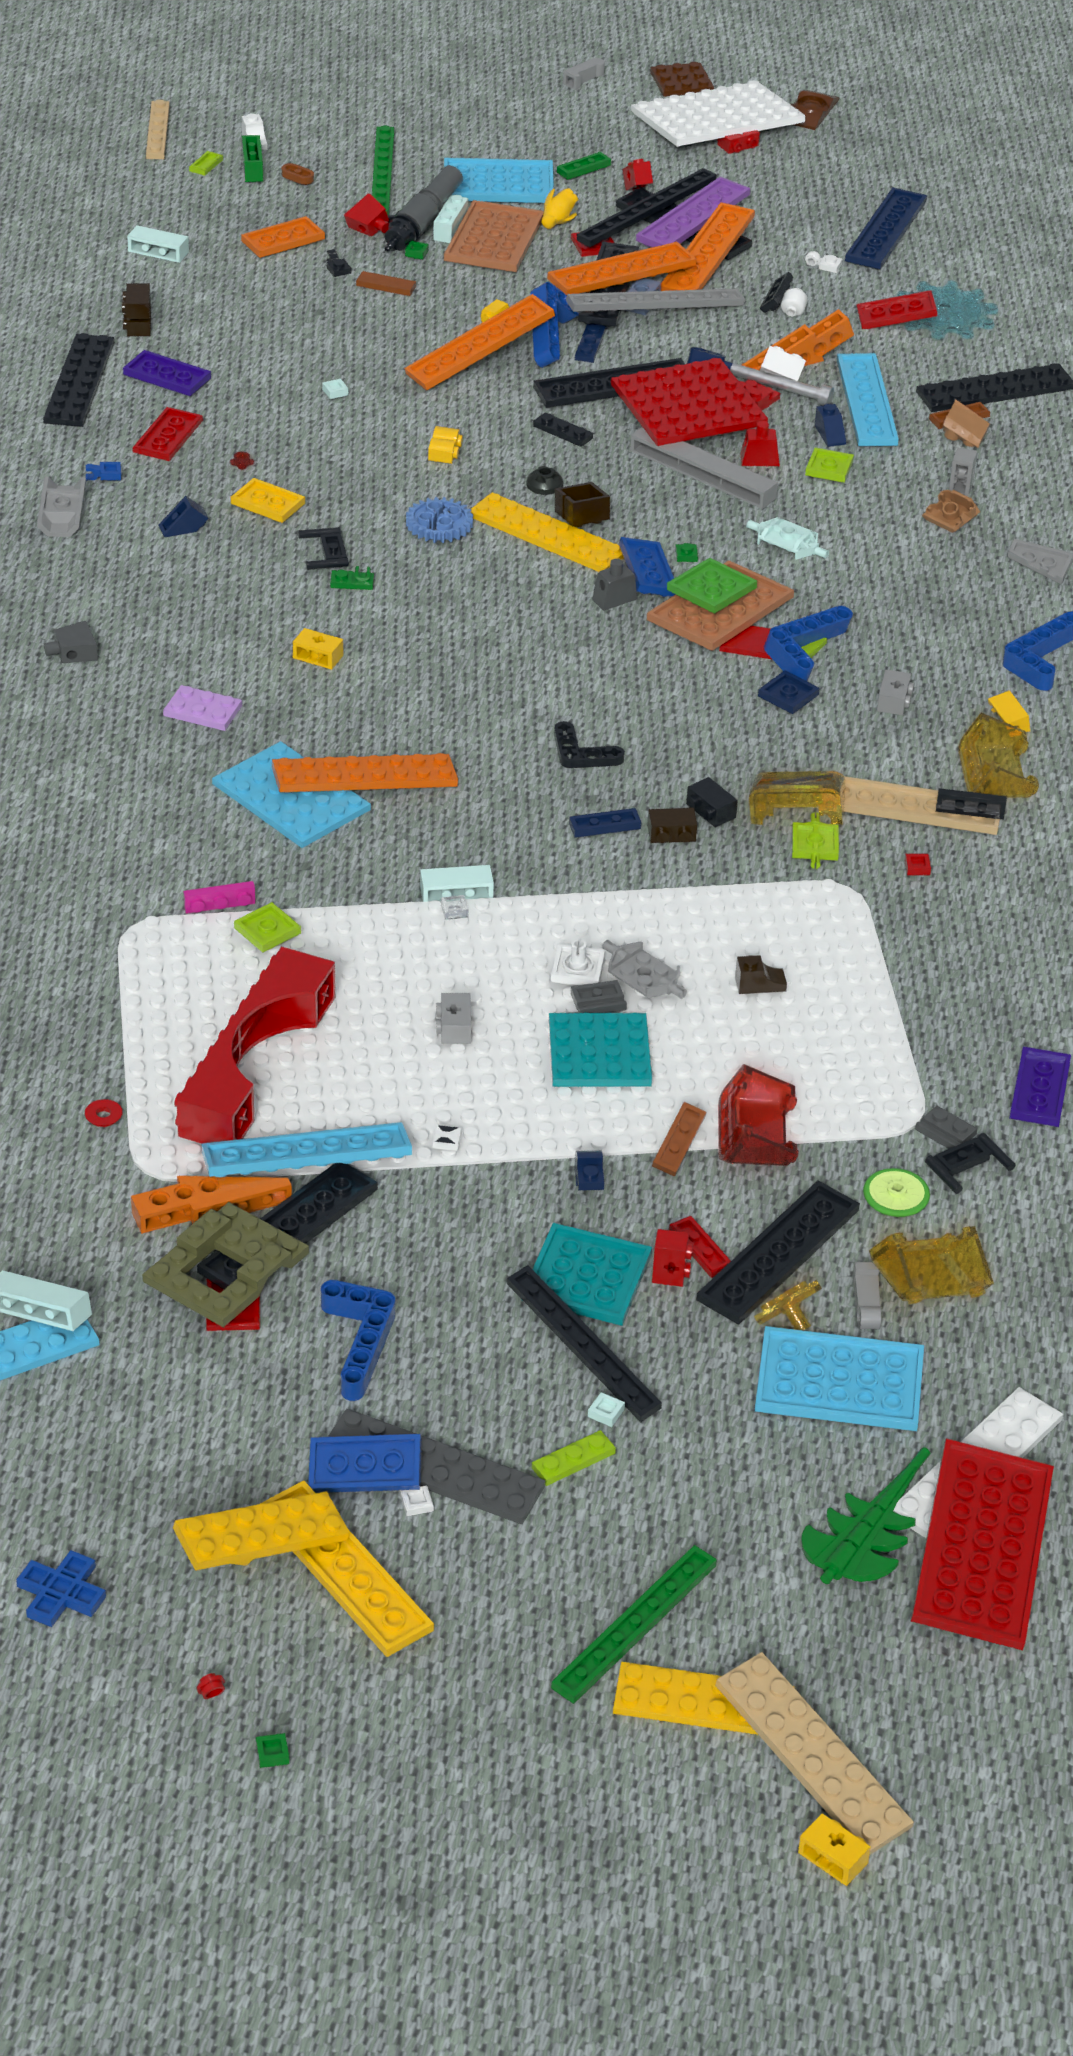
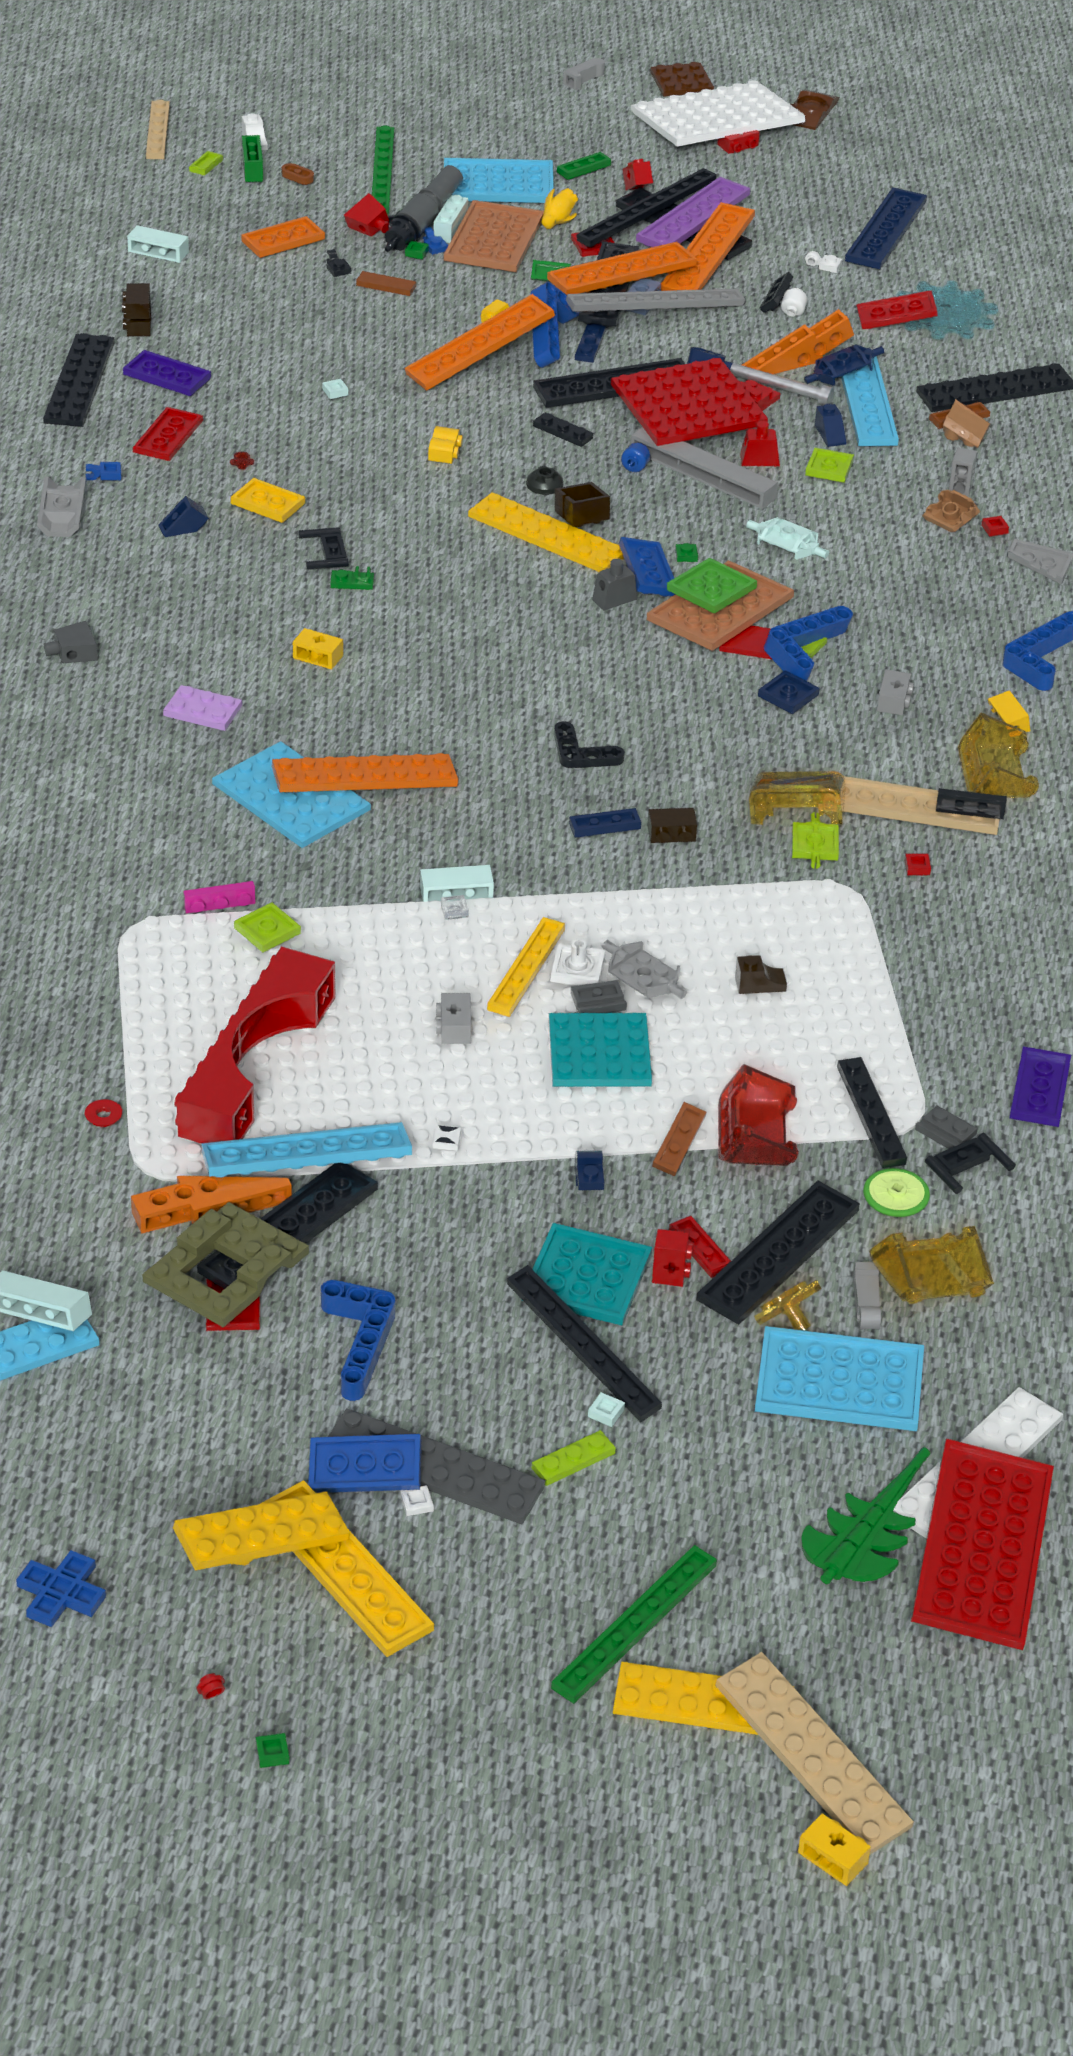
medium blue gear [406,497,473,543] -> none
black brick [686,777,738,827] -> none
white brick [760,346,806,381] -> none
none -> blue plate [423,227,448,255]
none -> yellow plate [487,917,565,1017]
none -> green plate [531,260,571,282]
none -> blue head [621,443,650,472]
none -> dark blue plate [804,344,885,386]
none -> black plate [837,1057,907,1168]
none -> red plate [981,516,1009,537]

